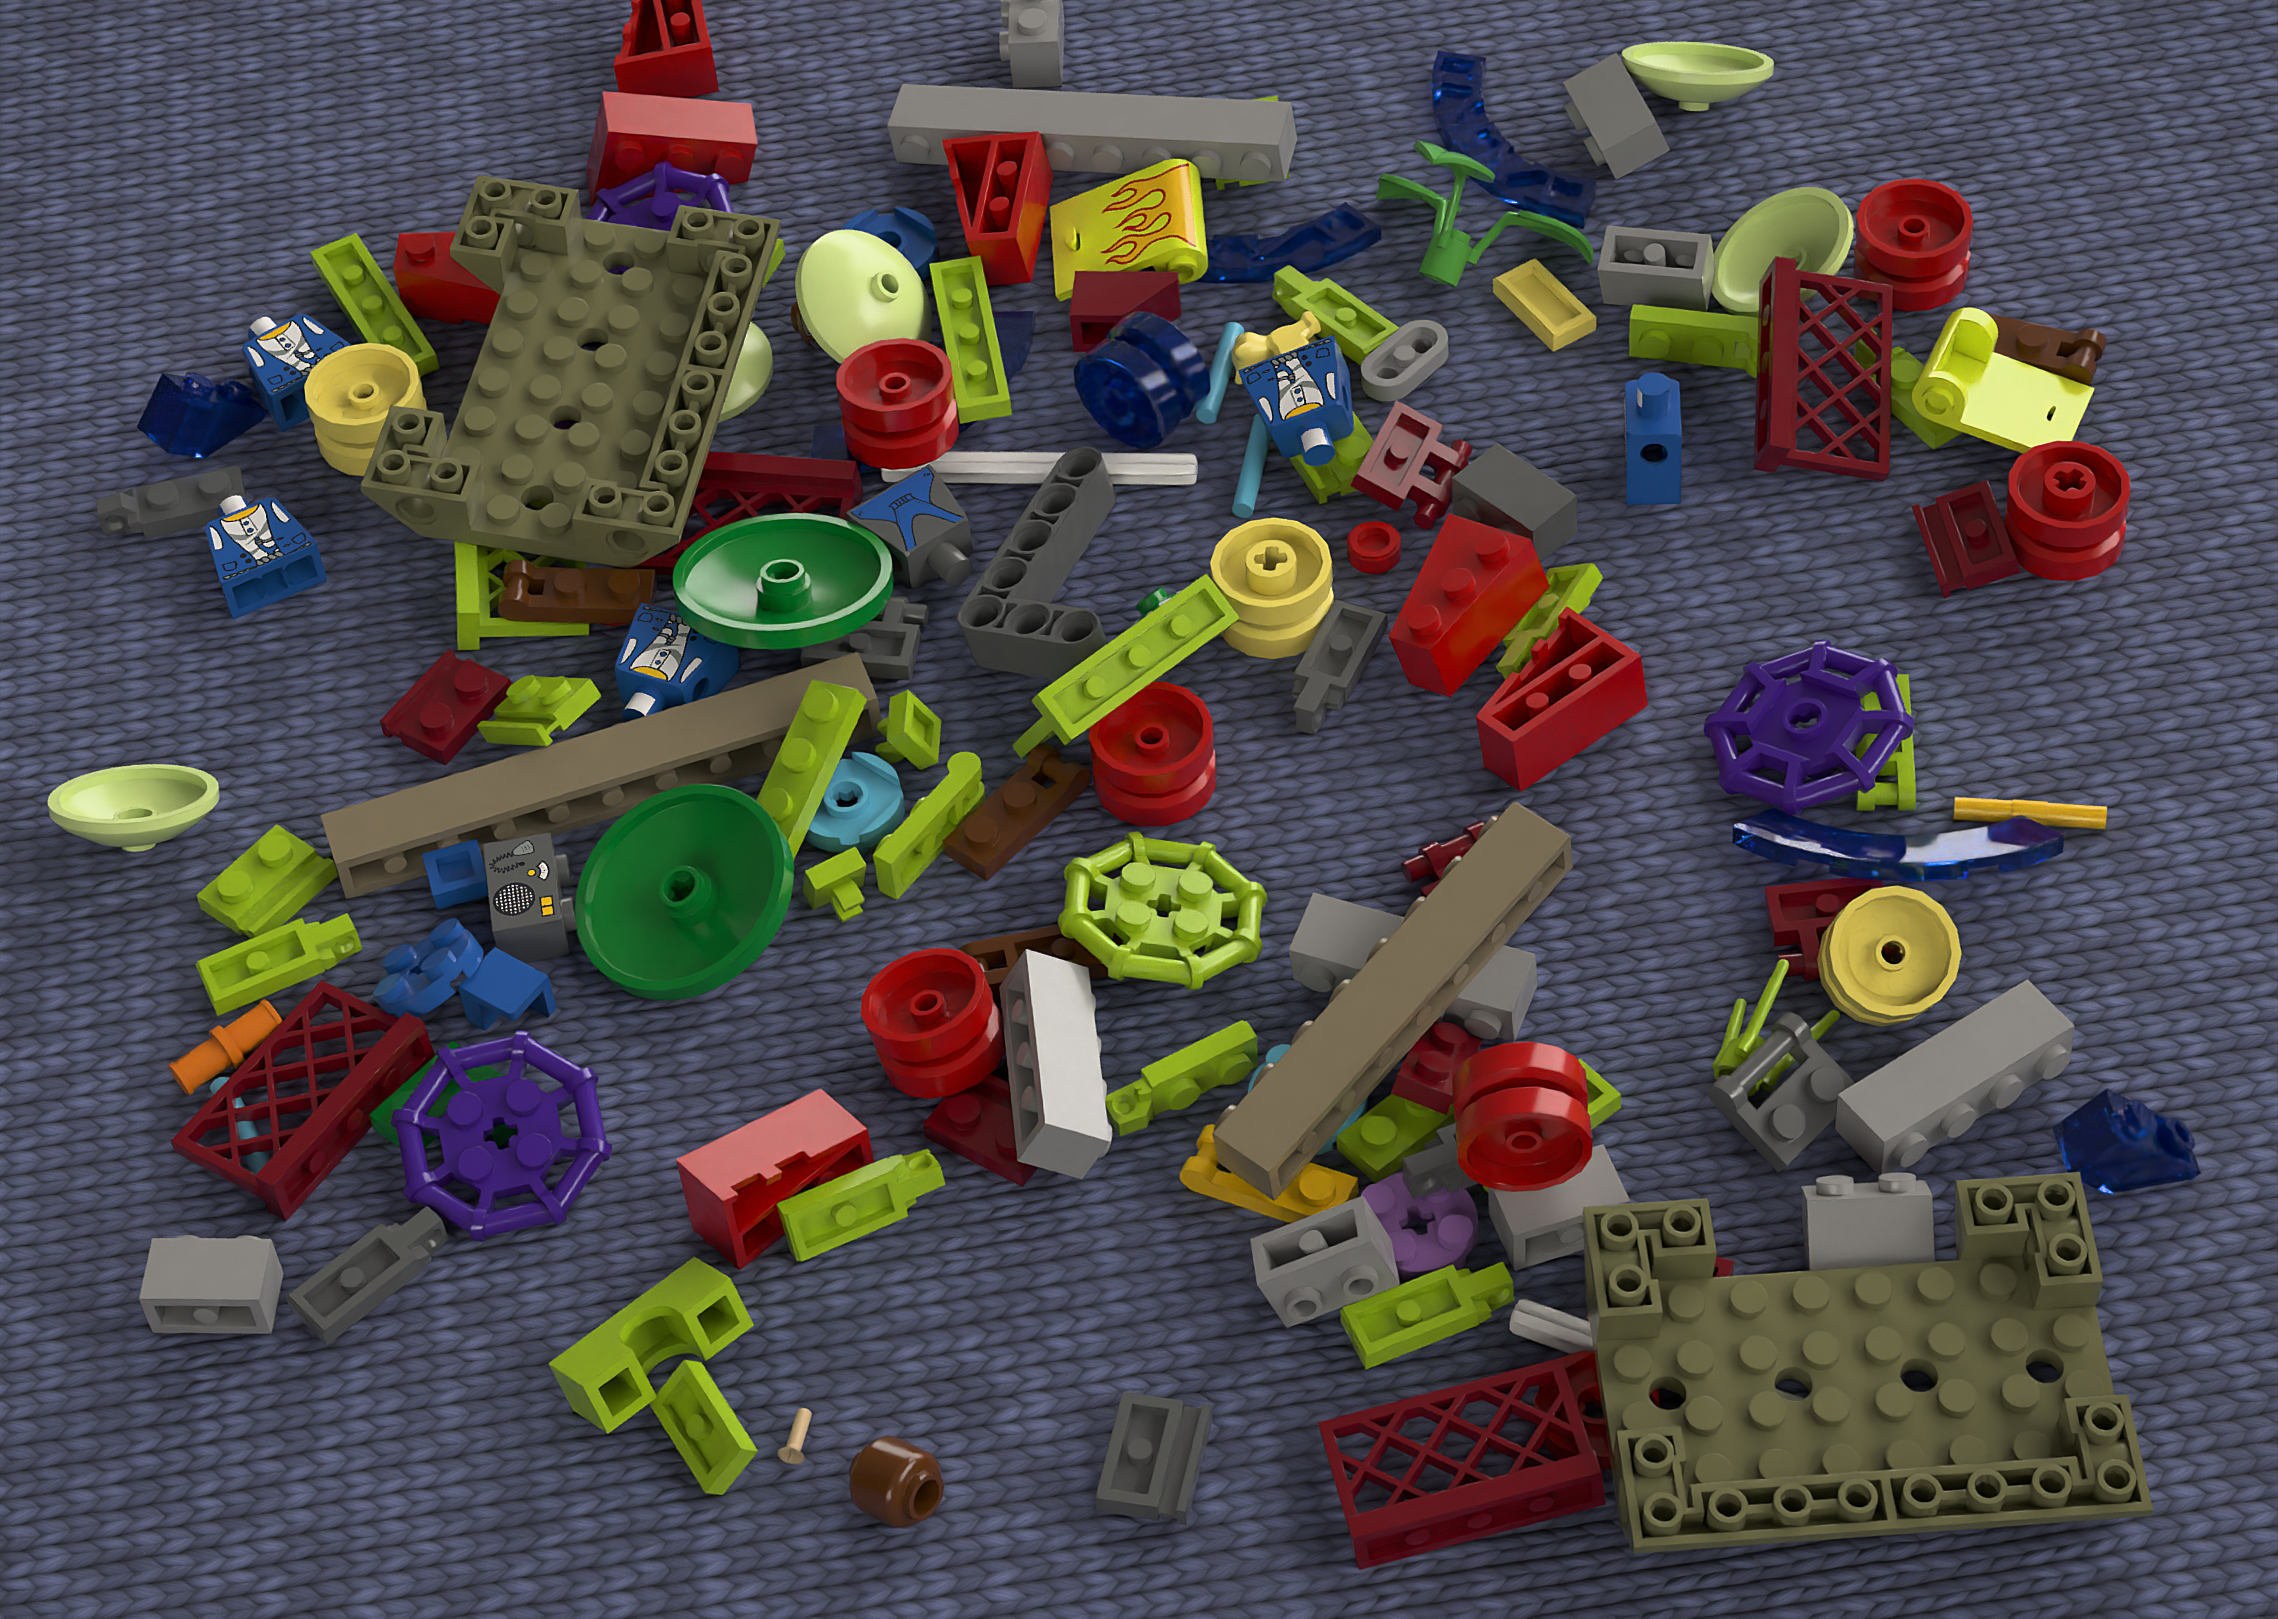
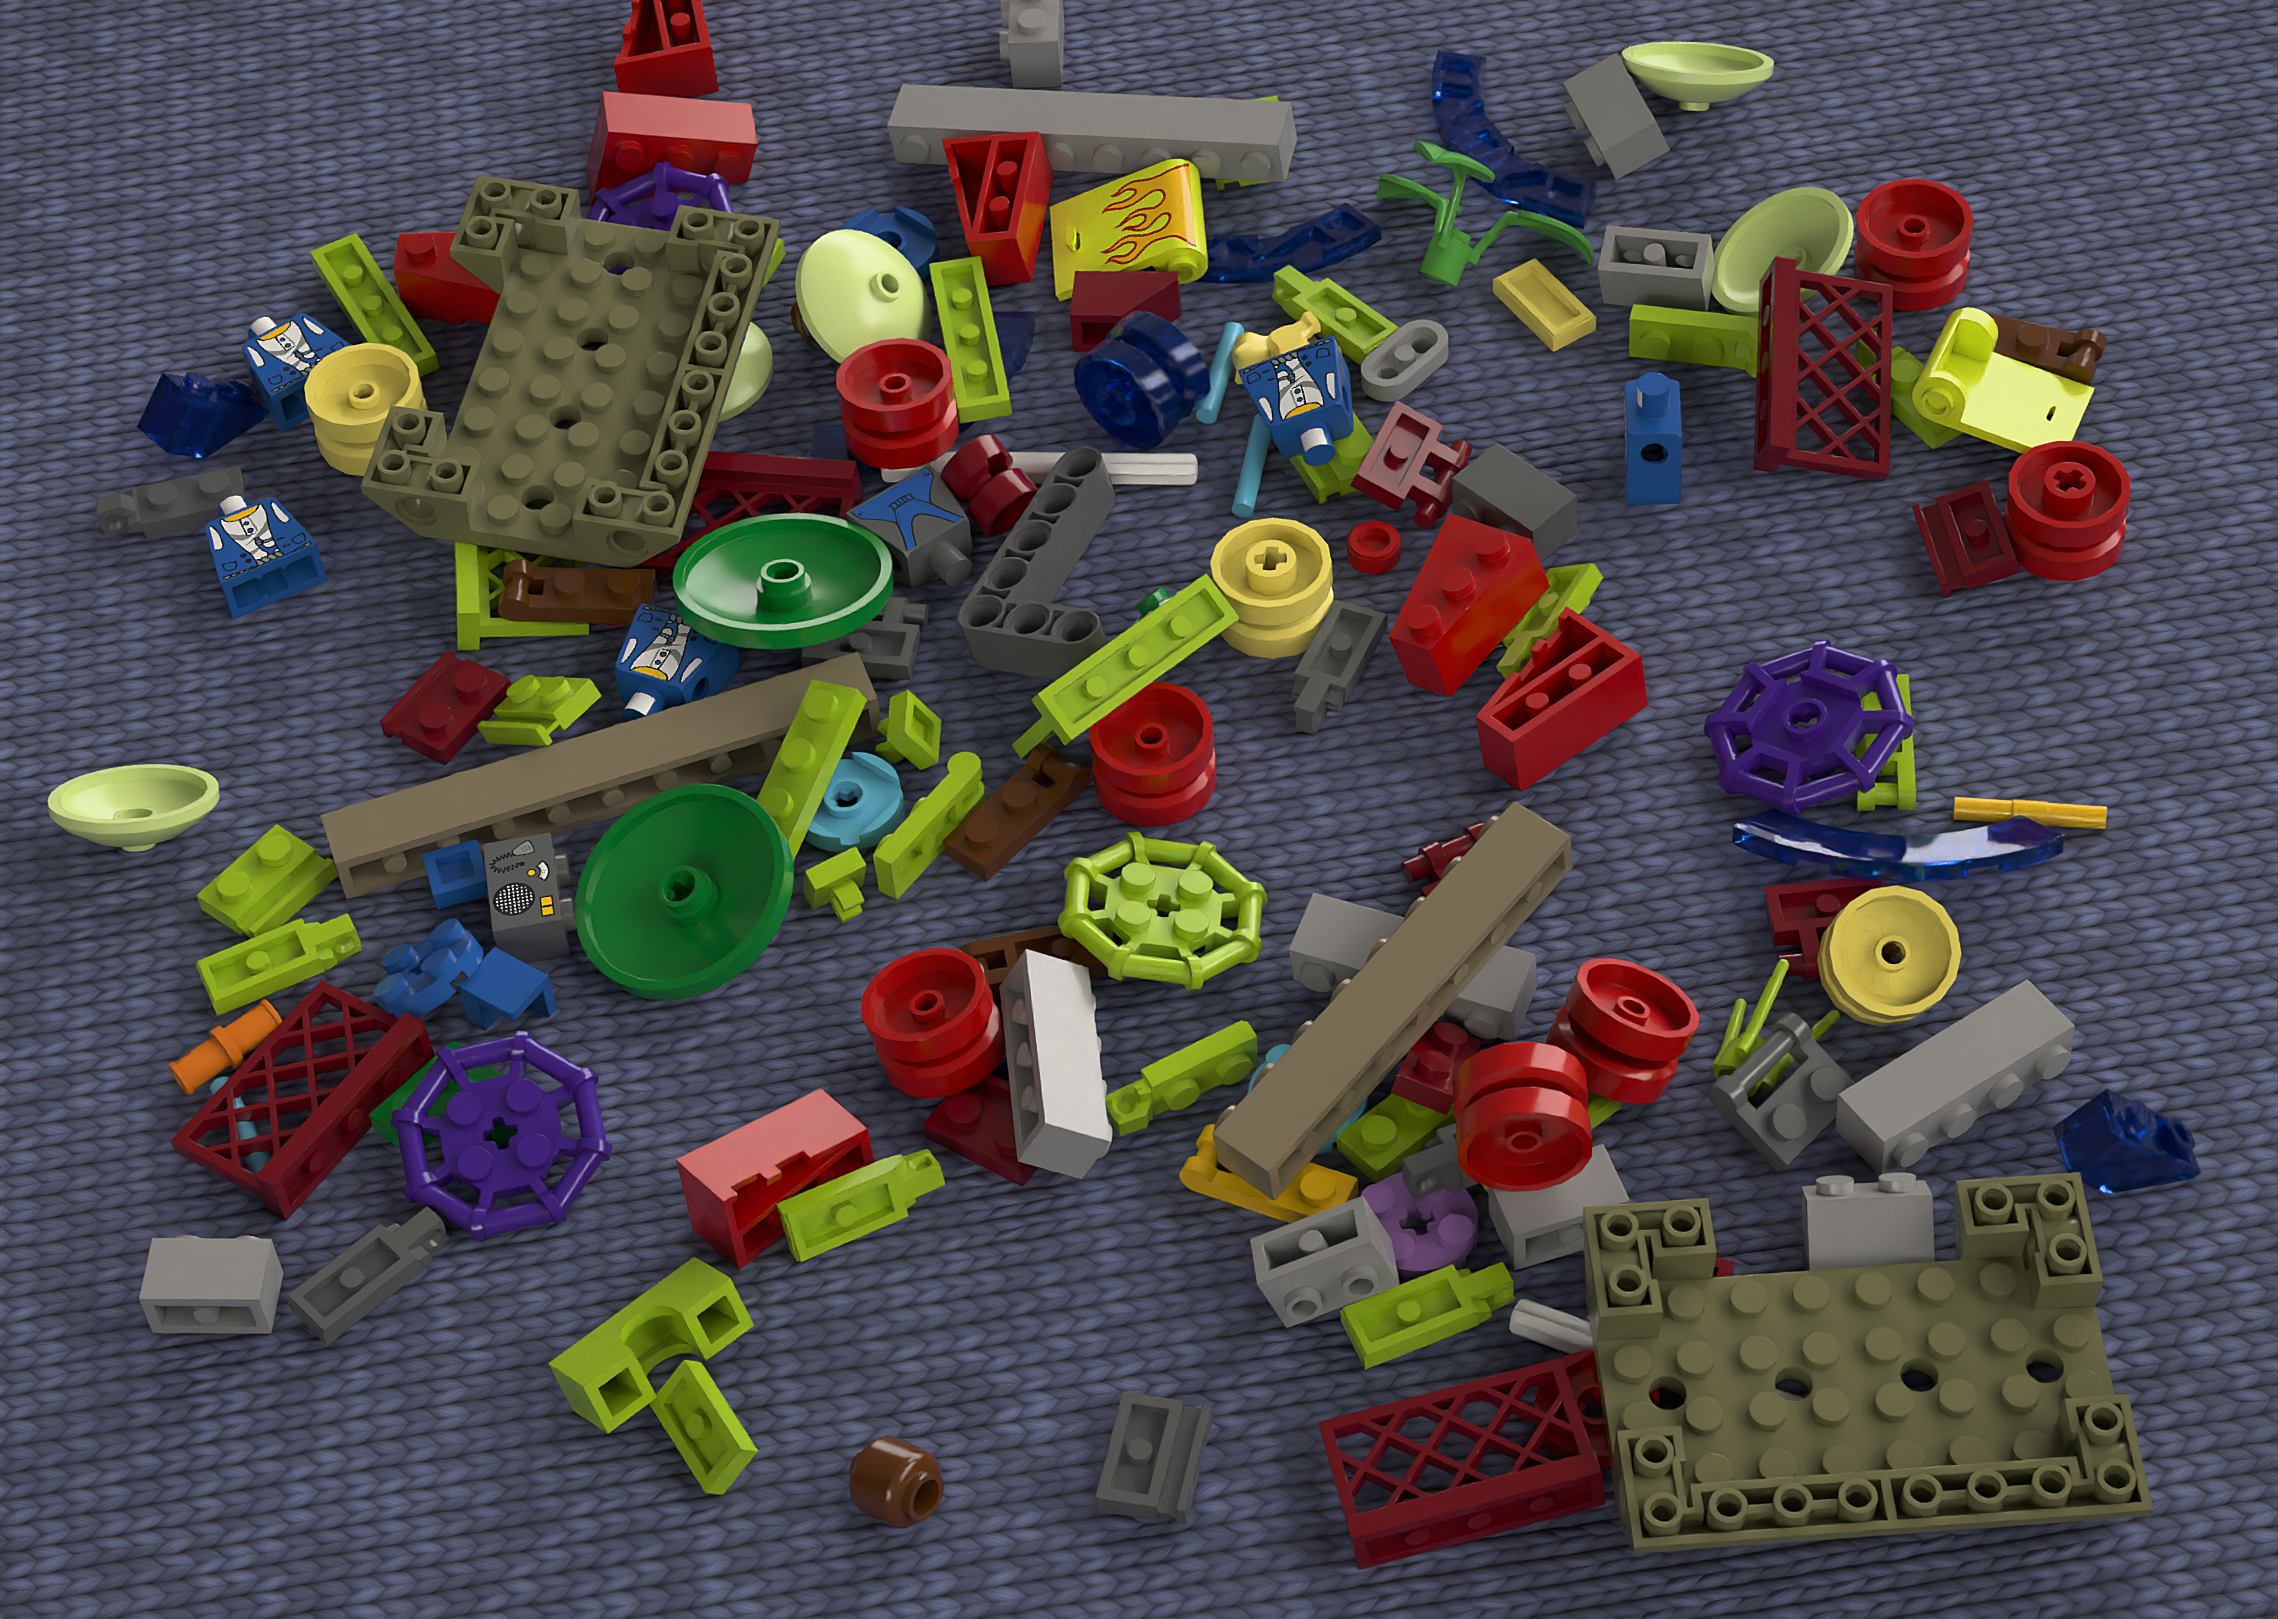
tan piece [777,1408,812,1465] -> none
none -> dark red wheel [940,434,1039,537]
none -> red wheel [1545,958,1700,1105]

